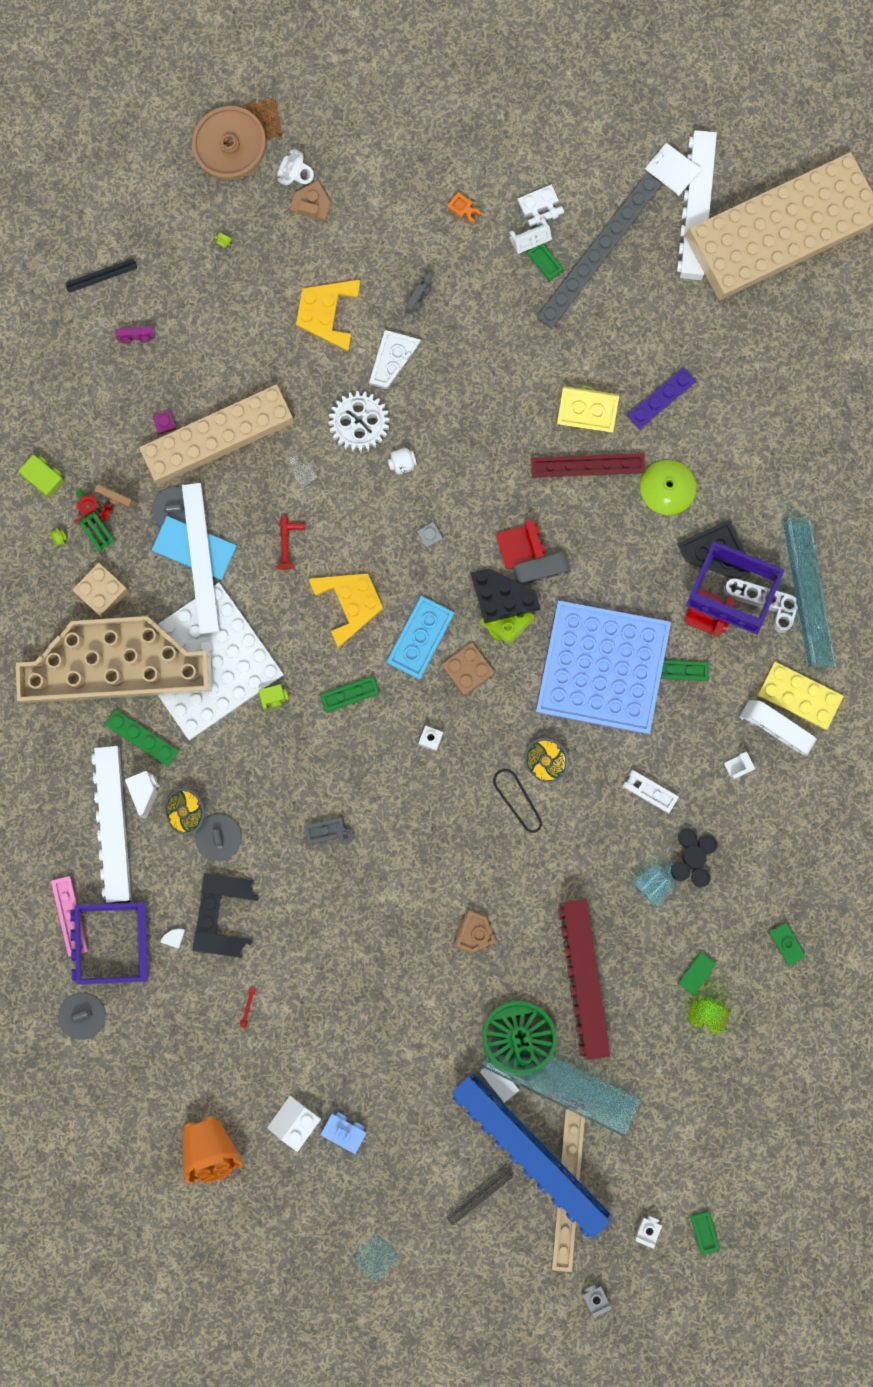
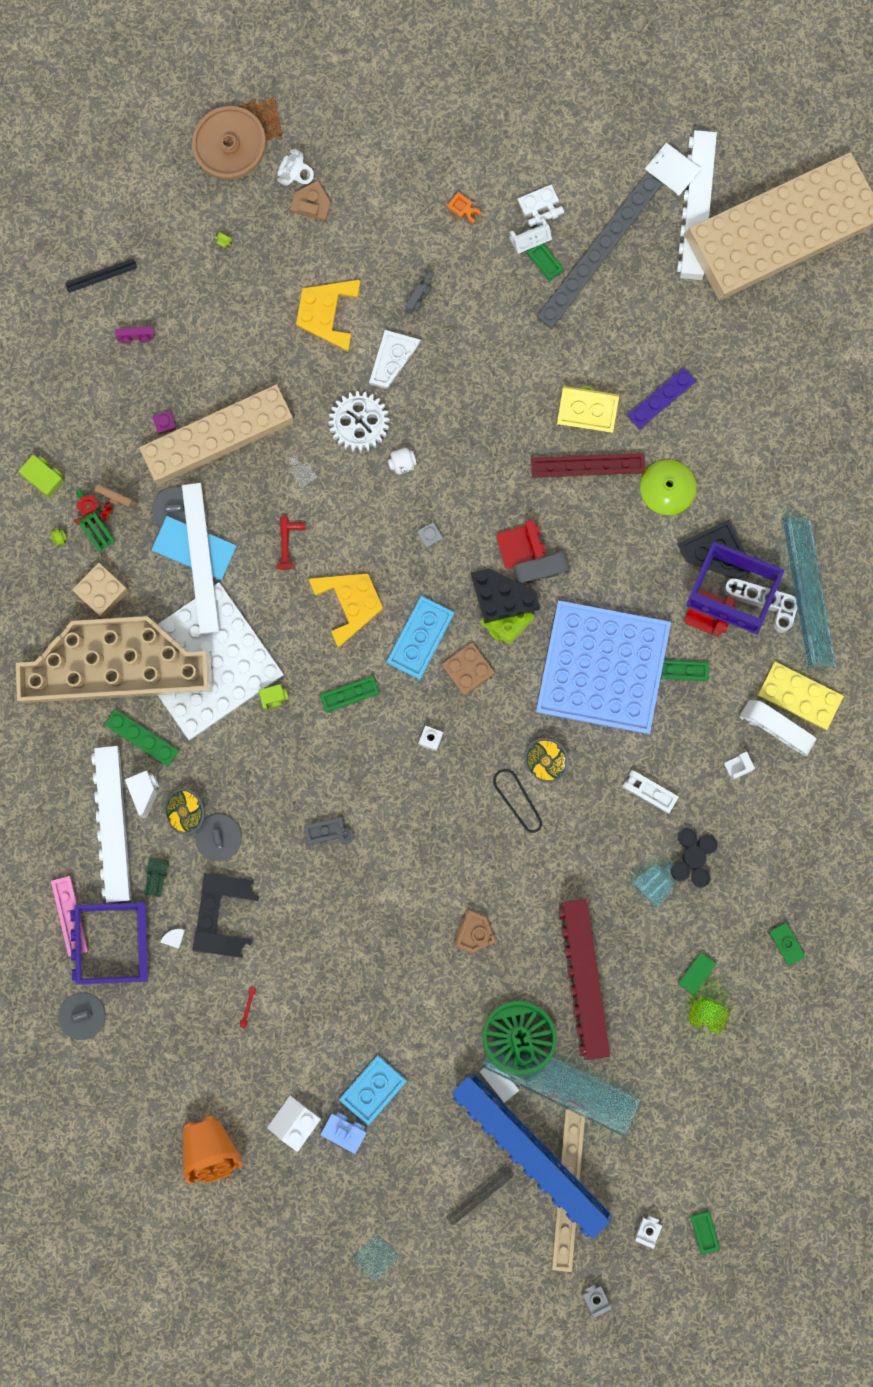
none -> clear green piece [144,857,170,897]
none -> medium azure tile [339,1055,407,1126]

